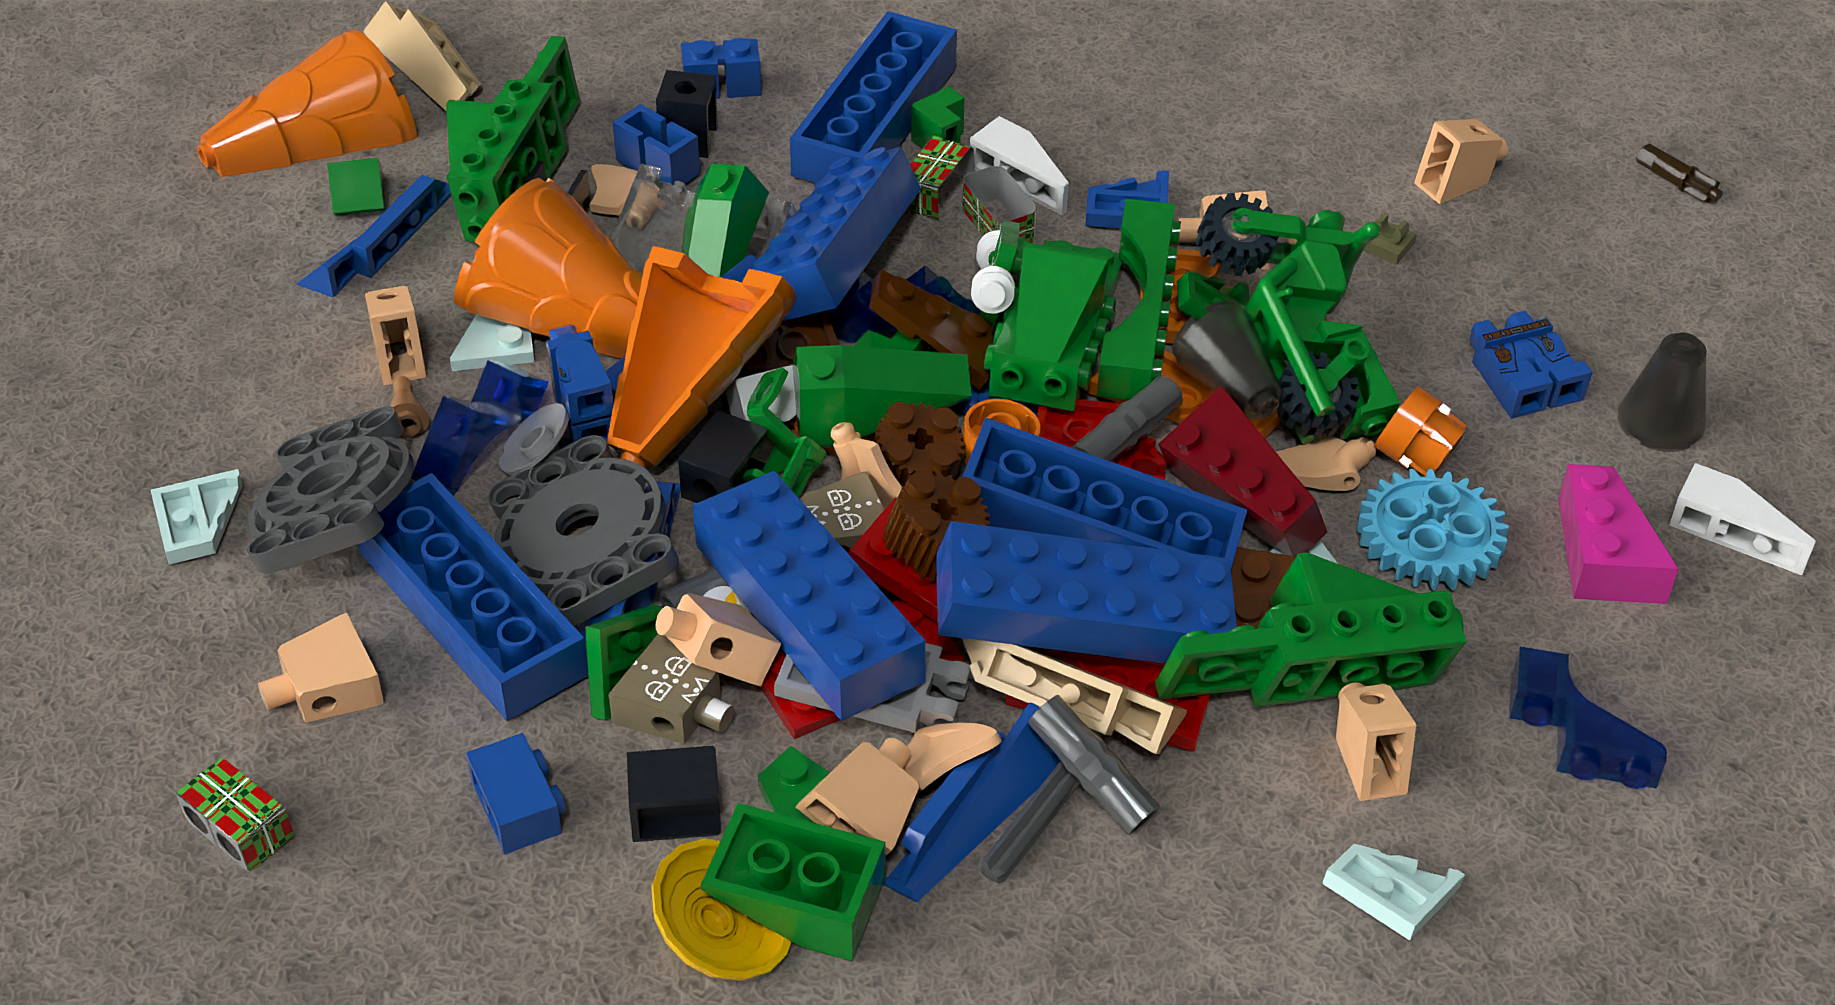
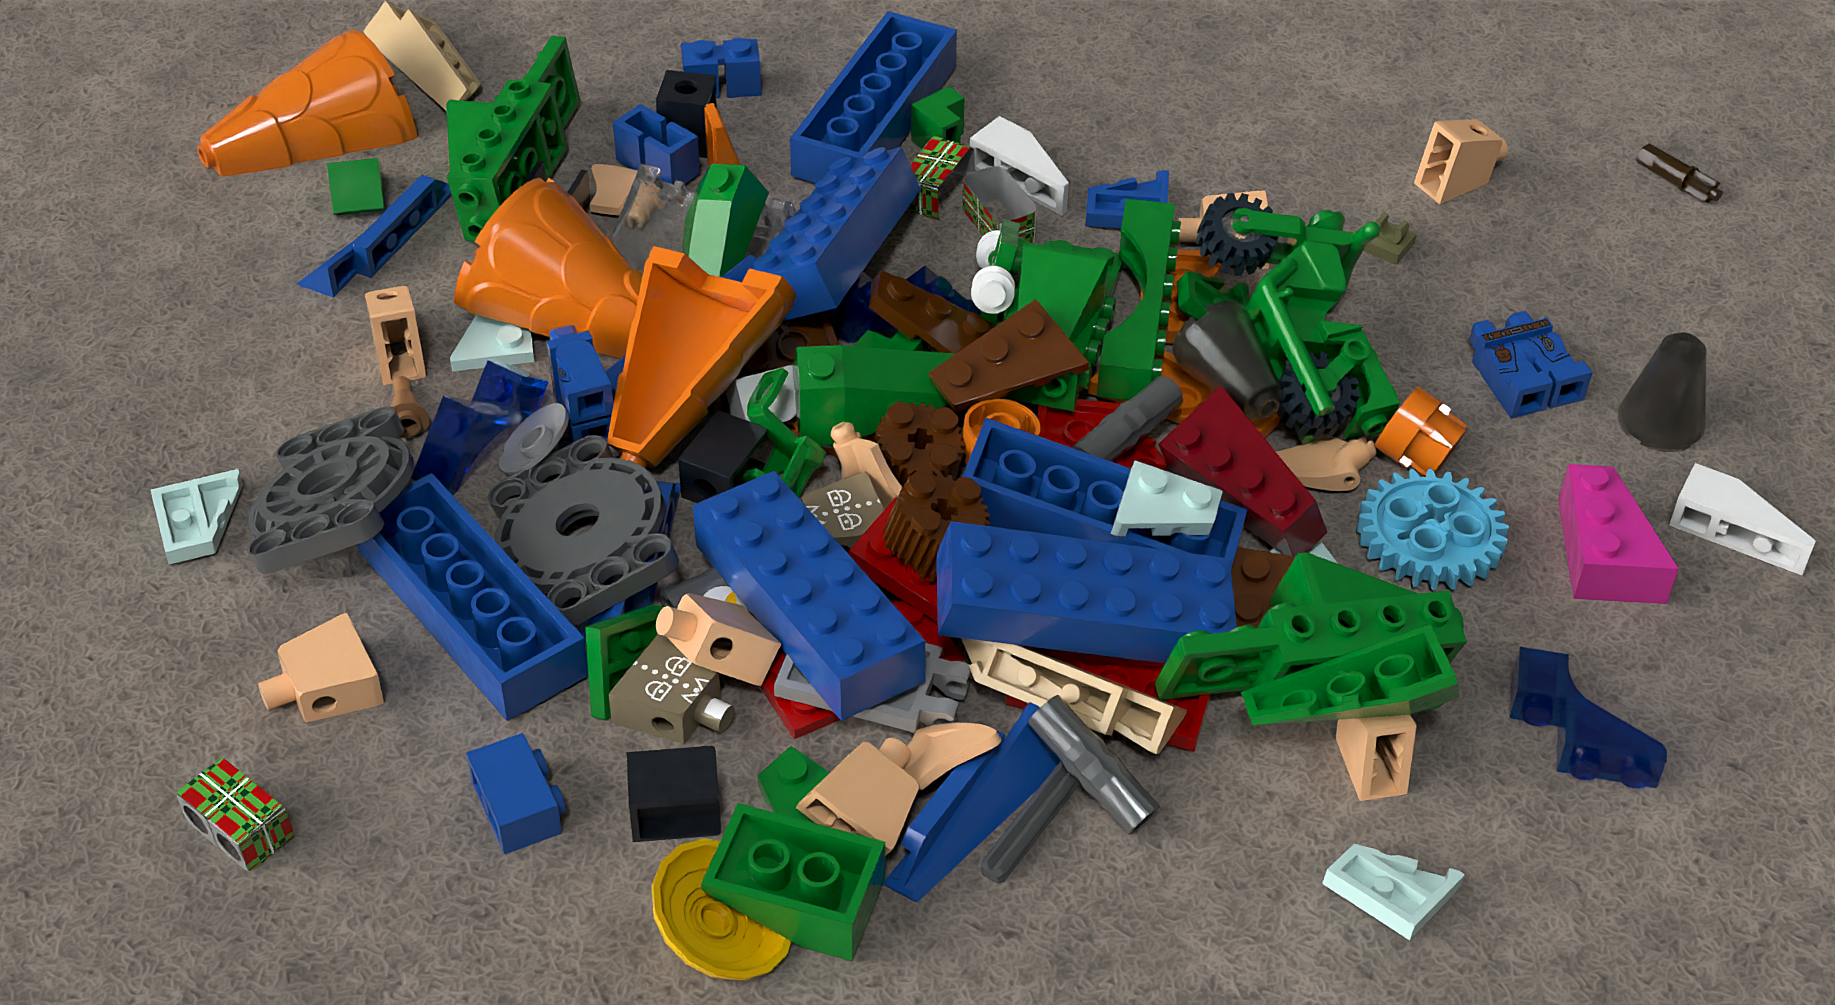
none -> orange slope [704,103,741,169]
none -> reddish brown wing [928,299,1089,412]
none -> light aqua wing [1111,460,1223,536]
none -> green wedge [1241,624,1459,726]

